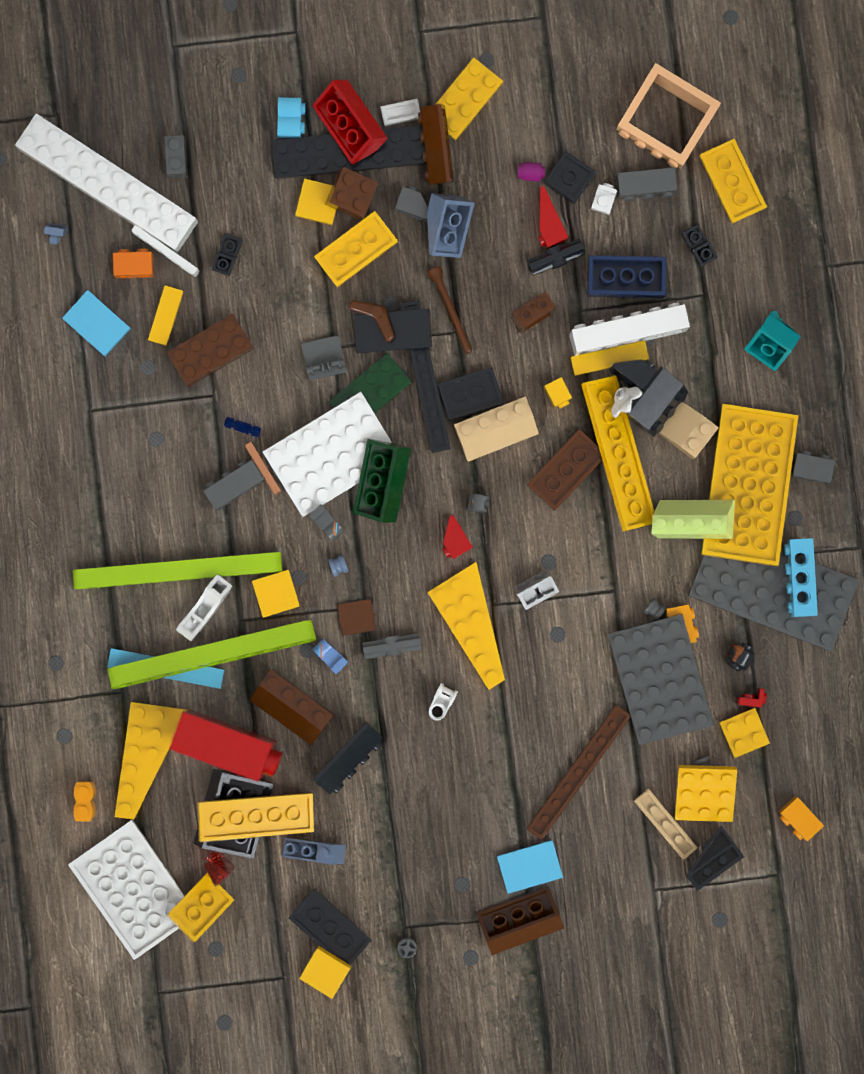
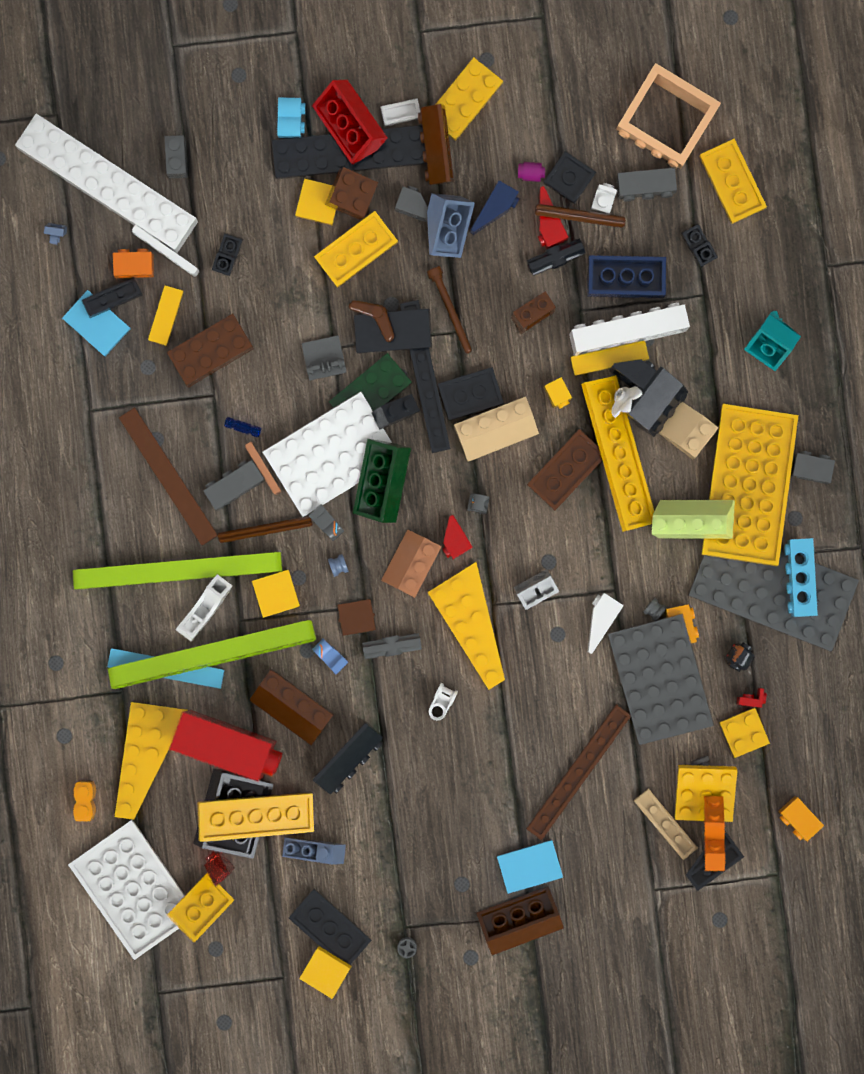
none -> black tile [82,277,142,318]
none -> reddish brown tile [119,407,218,546]
none -> reddish brown axle [218,516,312,543]
none -> black brick [372,394,420,430]
none -> nougat slope [381,530,442,598]
none -> dark blue slope [470,181,520,235]
none -> reddish brown axle [535,204,625,228]
none -> white slope [587,593,623,654]
none -> orange arch [704,796,725,871]

